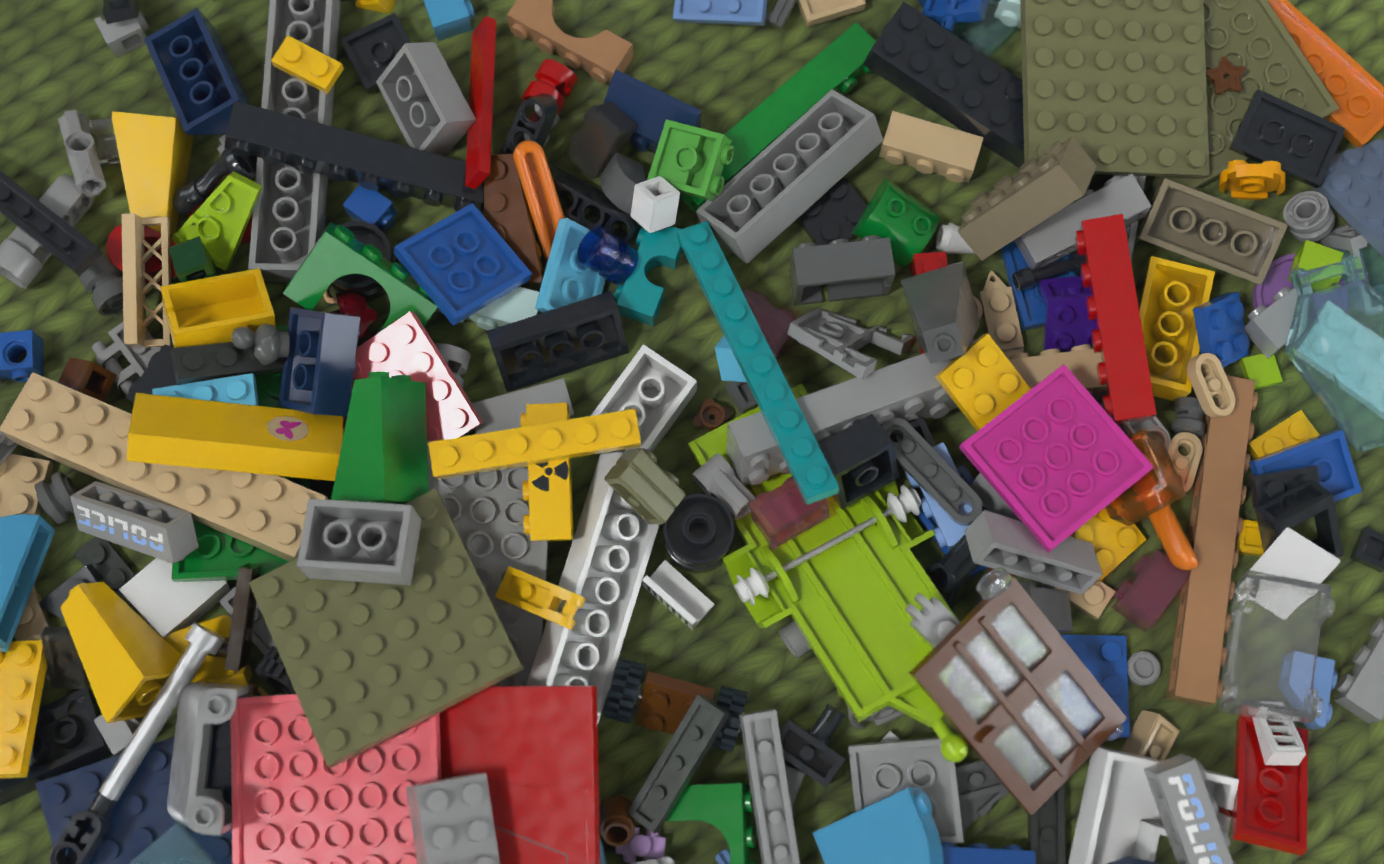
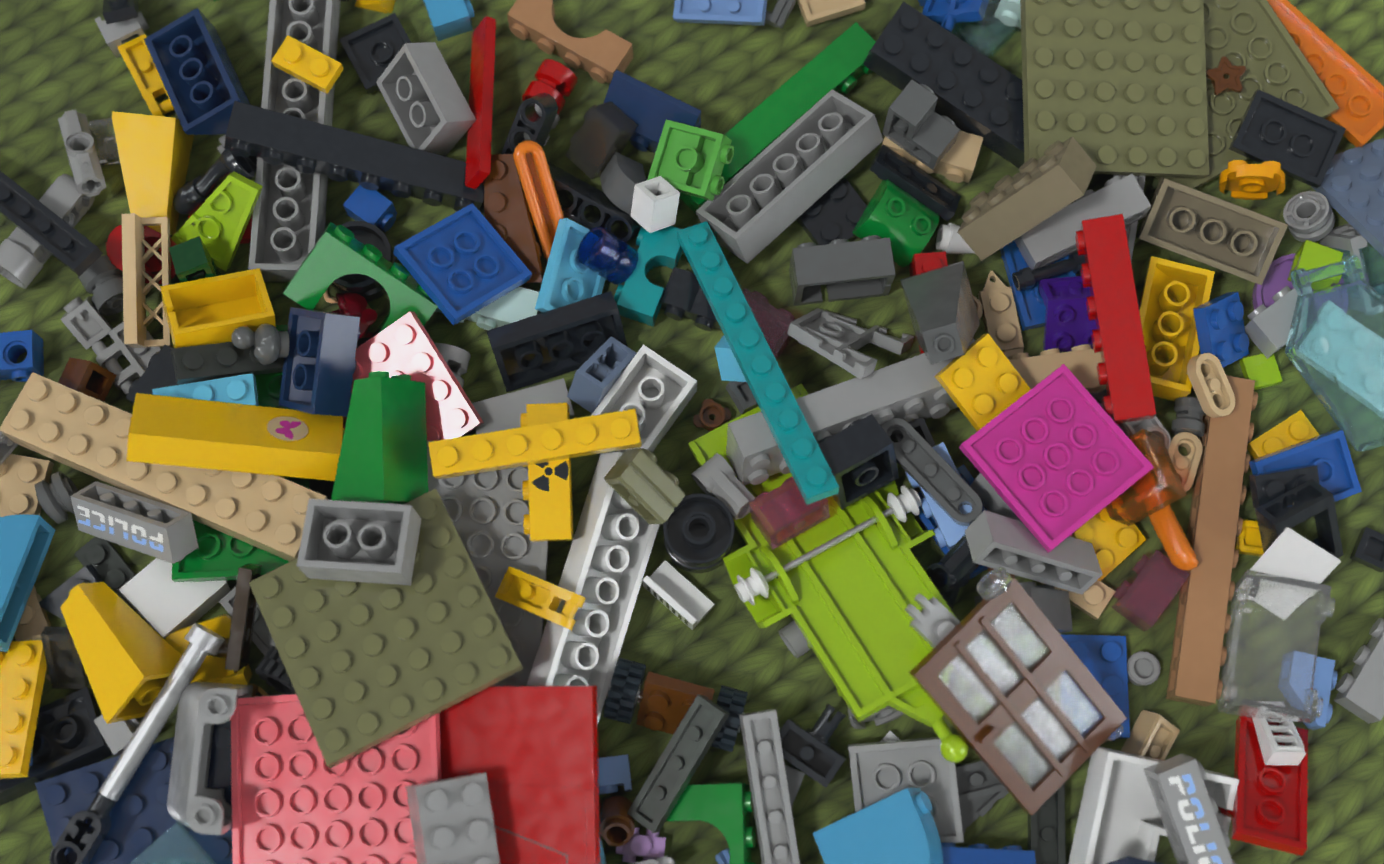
none -> light grey bracket [60,296,113,350]
none -> yellow plate [117,34,175,117]
none -> sand blue brick [567,336,637,413]
none -> medium blue brick [598,755,632,794]
none -> black brick [660,267,721,331]
none -> black plate [869,144,961,222]
none -> dark grey brick [882,80,960,170]

